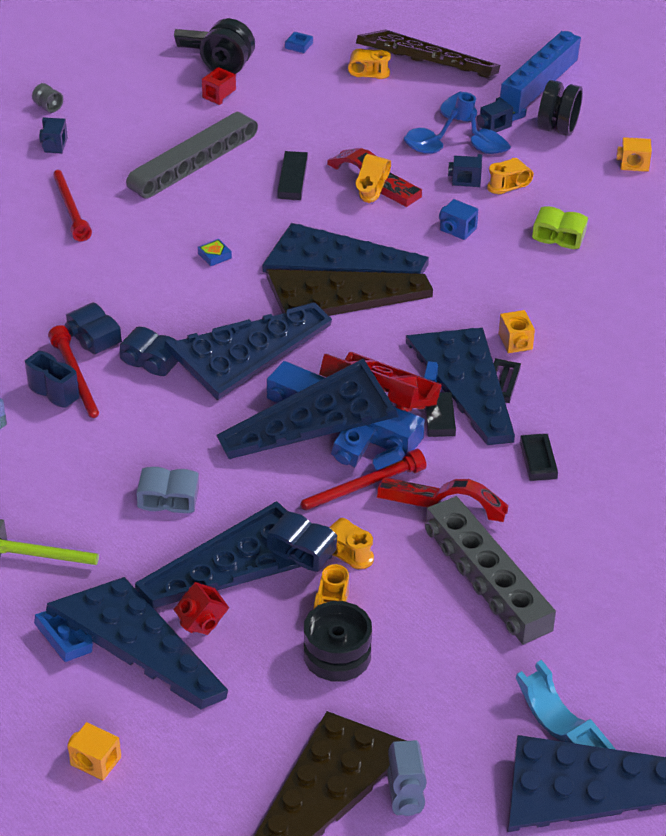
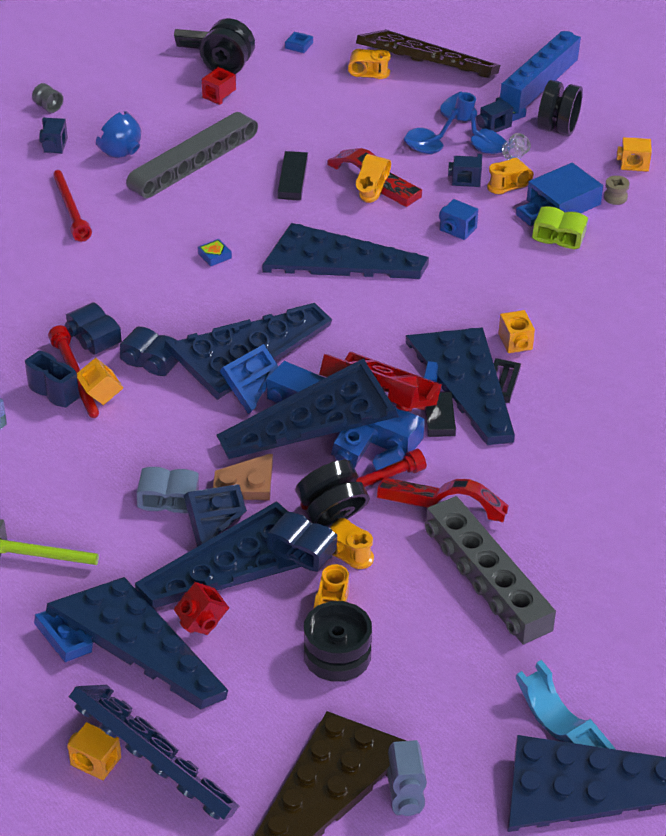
dark brown wing [267,269,433,316] -> none
black tile [520,433,558,481] -> none
none -> dark blue wing [69,684,239,820]
none -> light orange brick [77,358,123,405]
none -> blue cylinder [96,111,141,158]
none -> dark blue wing [184,484,247,547]
none -> nougat wing [213,454,273,500]
none -> blue wing [220,344,278,414]
none -> black wheel [295,459,370,527]
none -> clear wheel [502,133,531,160]
none -> blue tile [516,200,543,227]
none -> blue brick [527,162,604,213]
none -> dark tan wheel [604,175,630,205]

